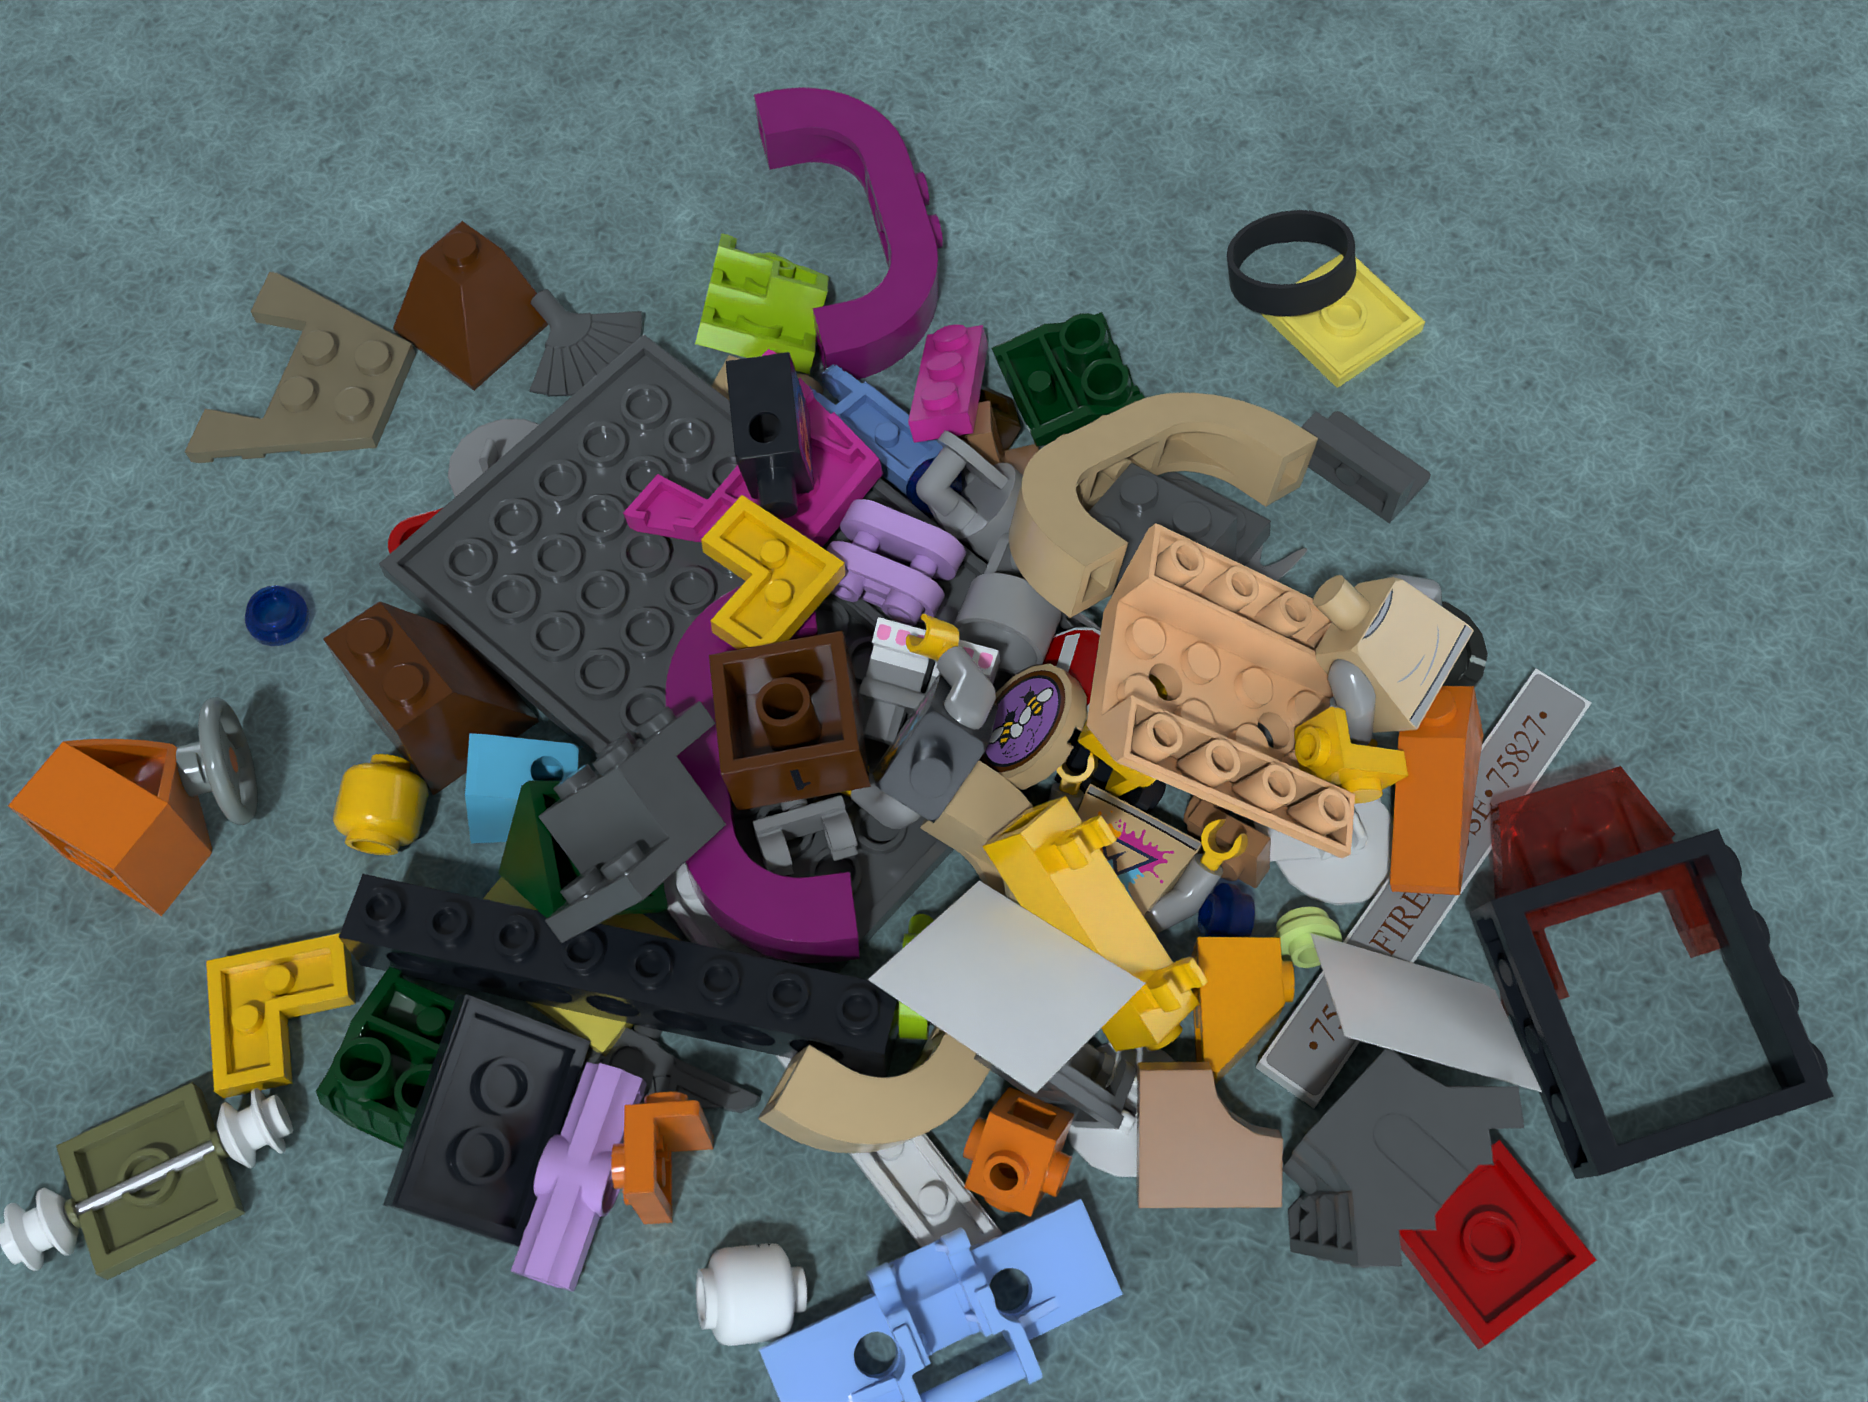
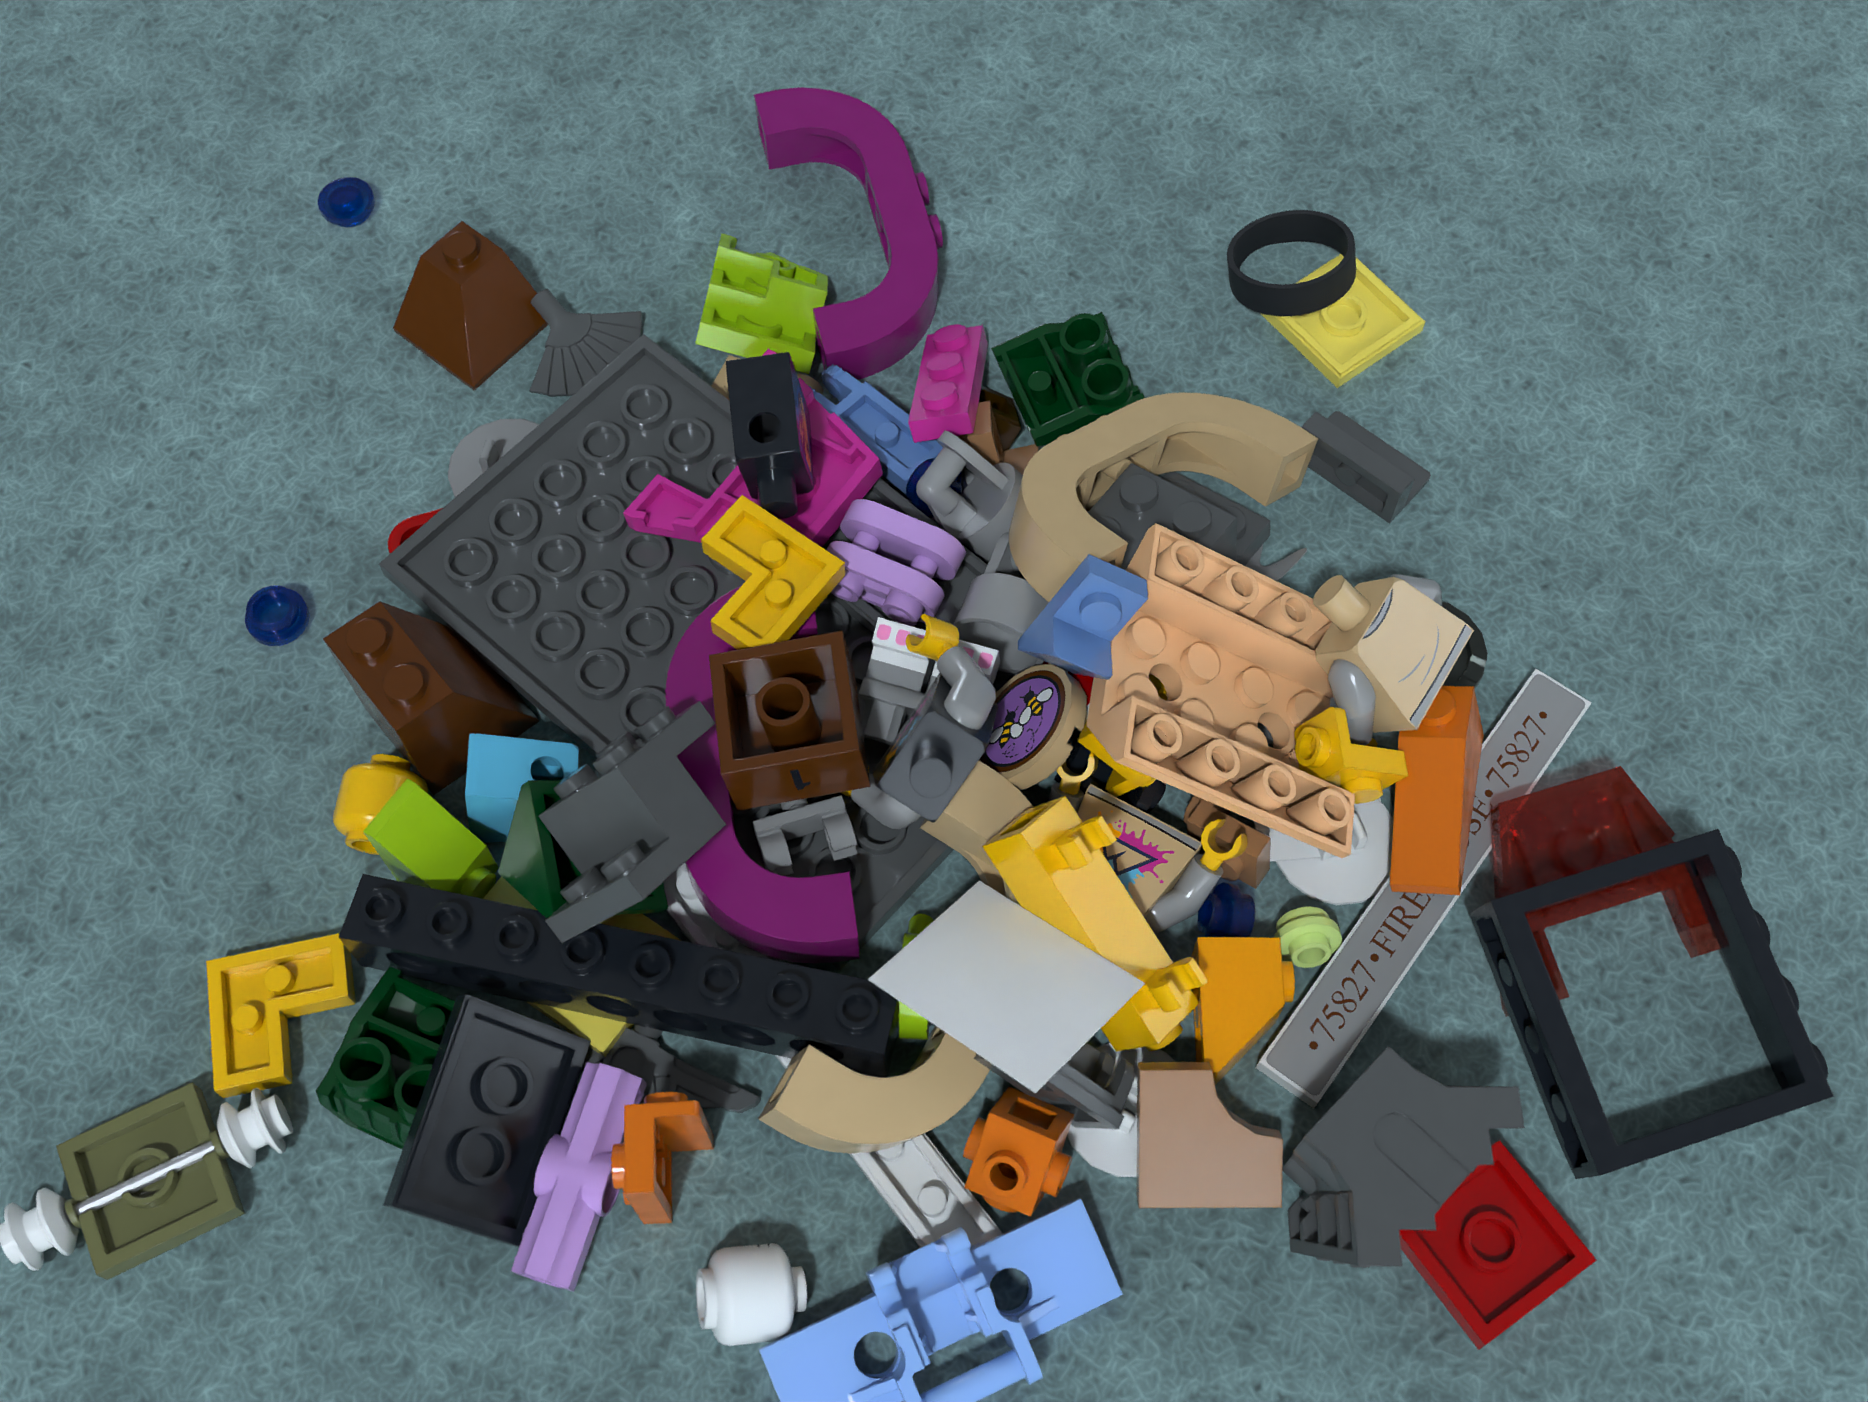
orange piece [8,697,258,916] -> none
dark tan wing [185,272,416,463] -> none
white sticker [1310,933,1542,1092] -> none
none -> clear blue plate [318,177,375,227]
none -> lime slope [363,778,499,899]
none -> medium blue slope [1018,554,1148,680]

